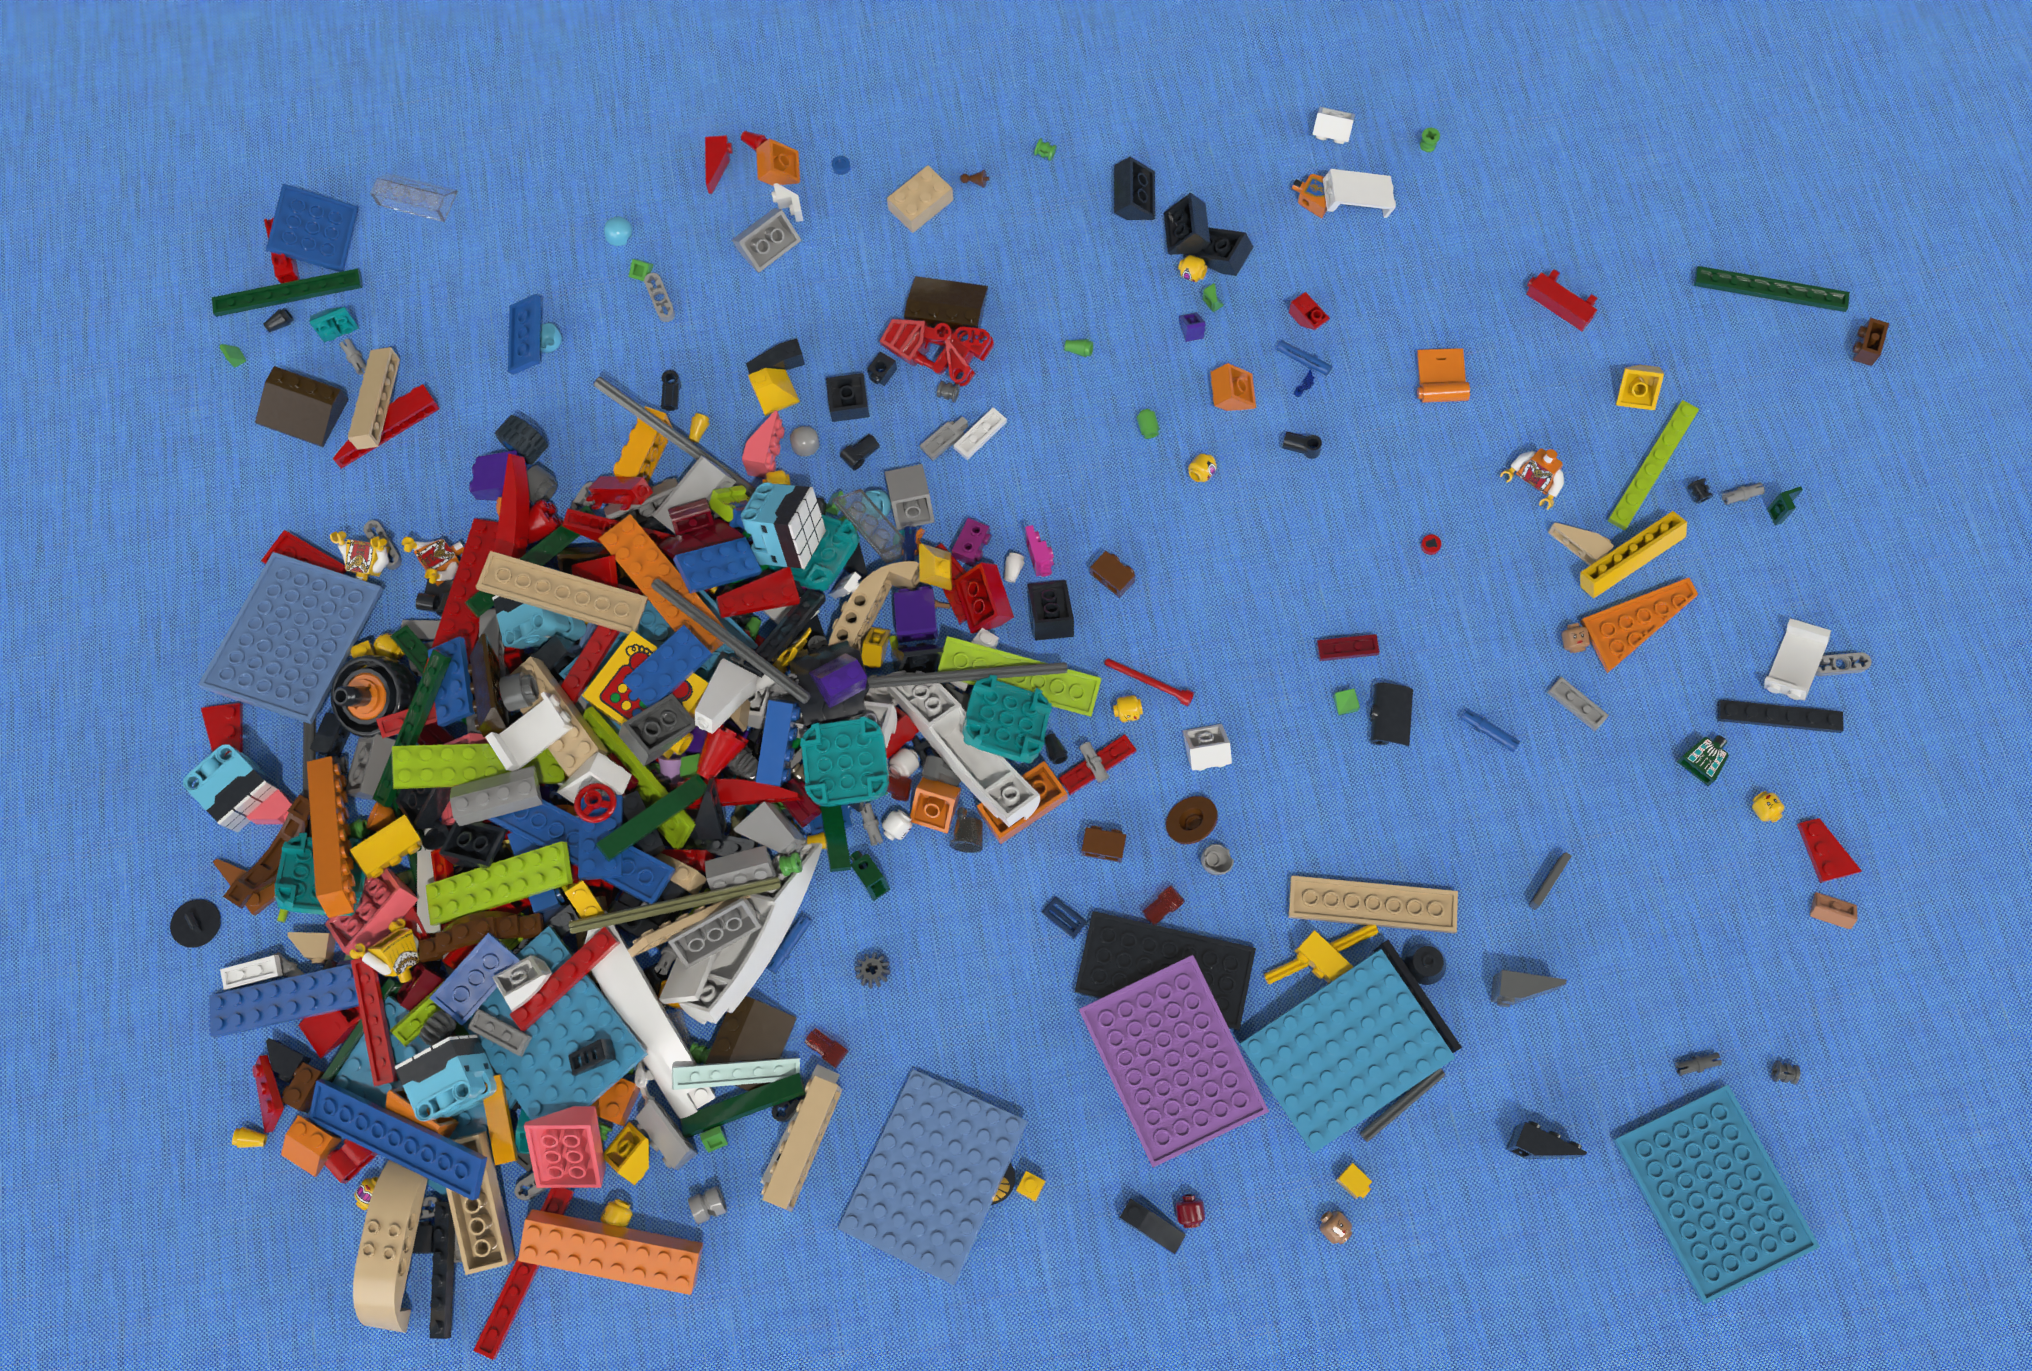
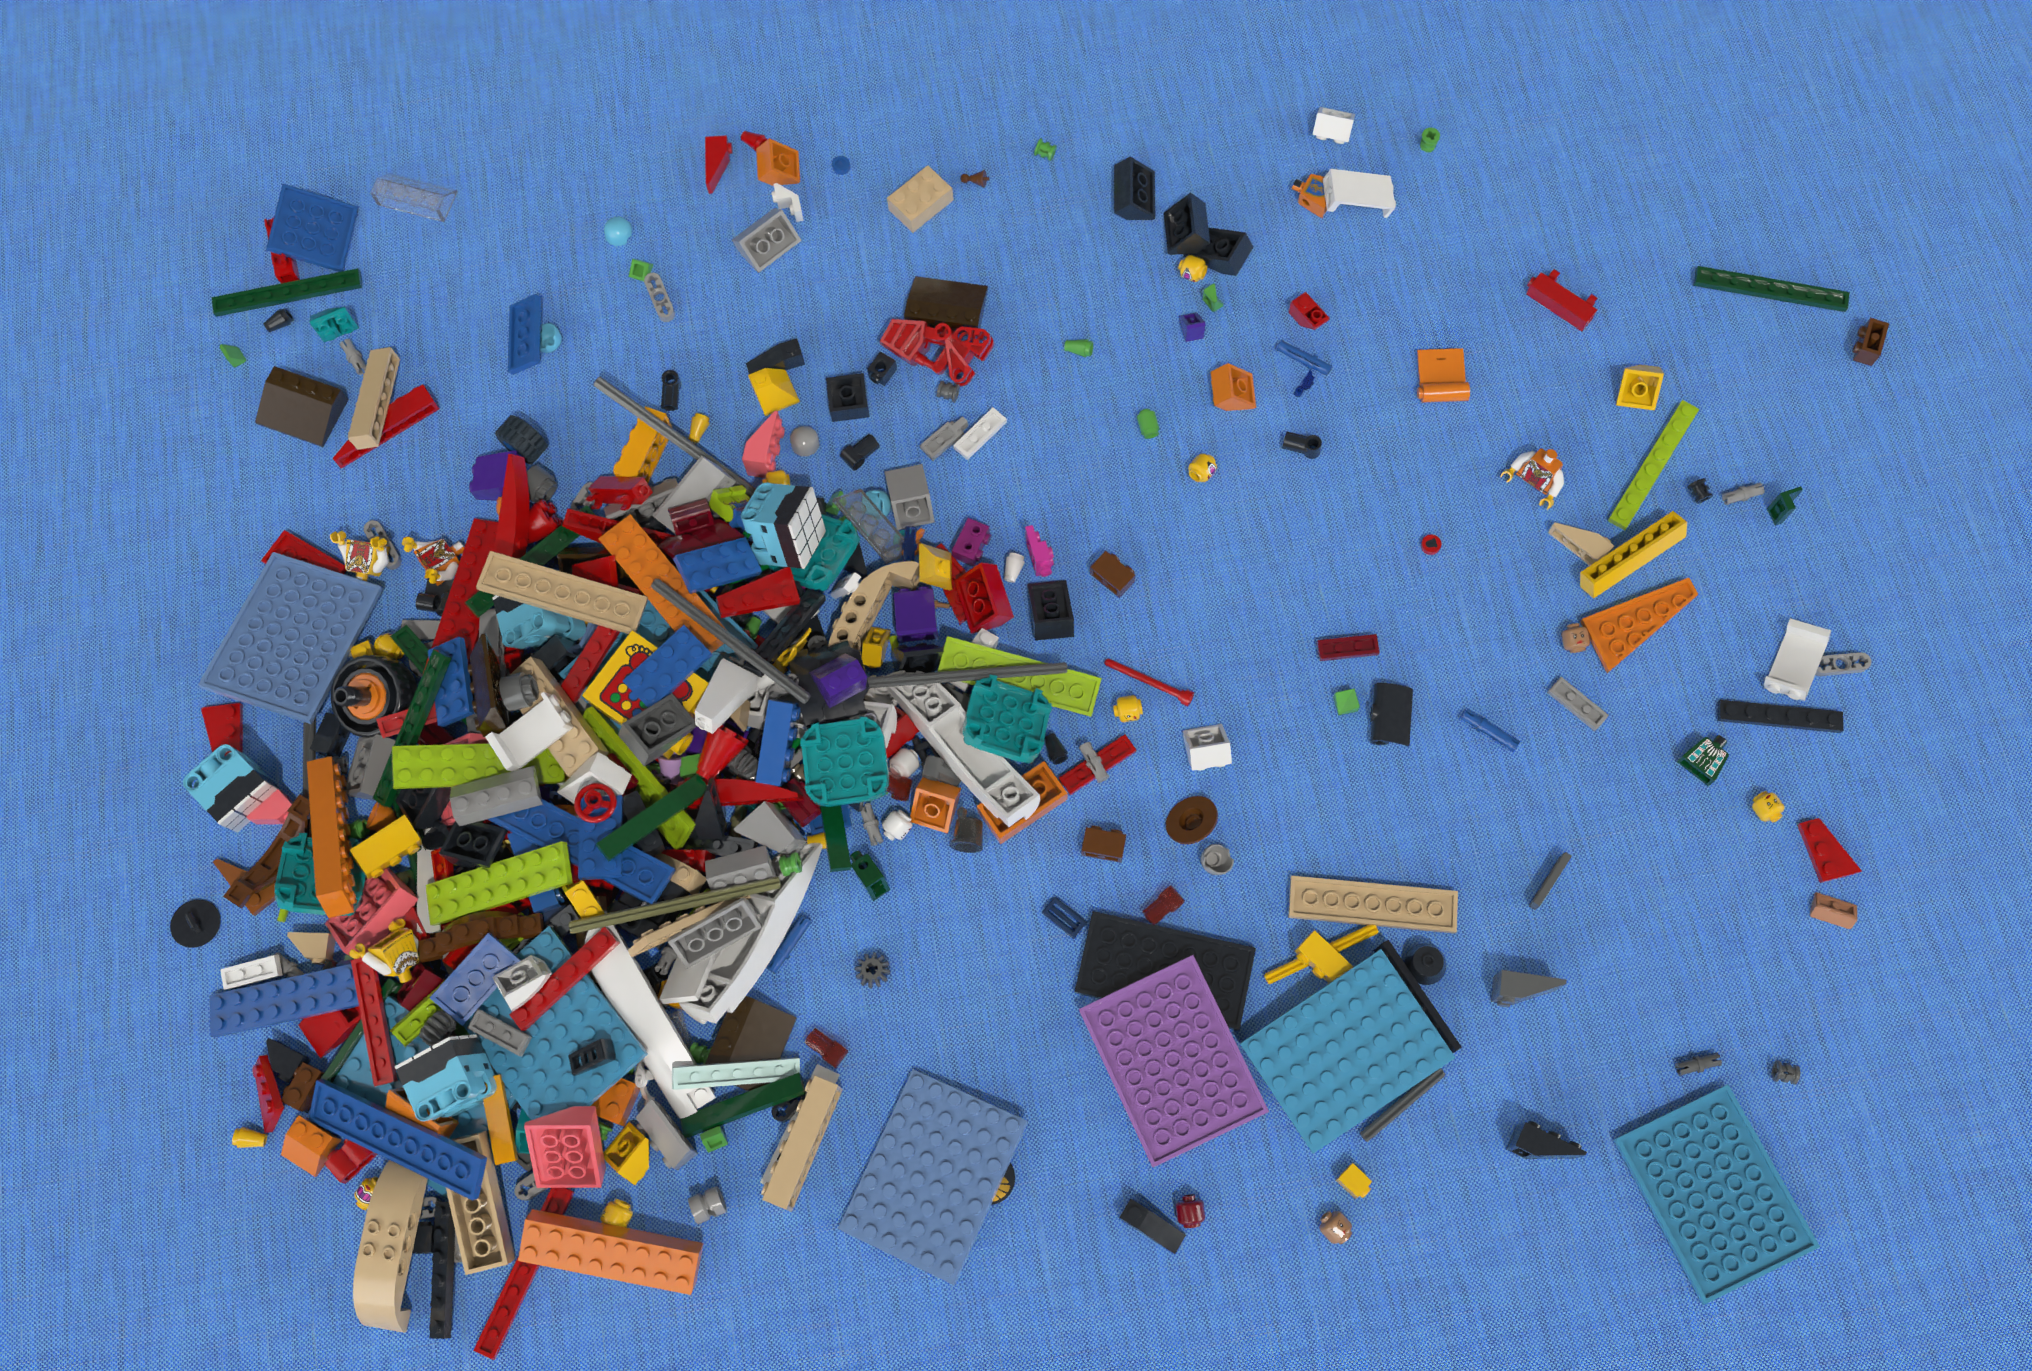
yellow brick [1016,1171,1046,1203] -> none

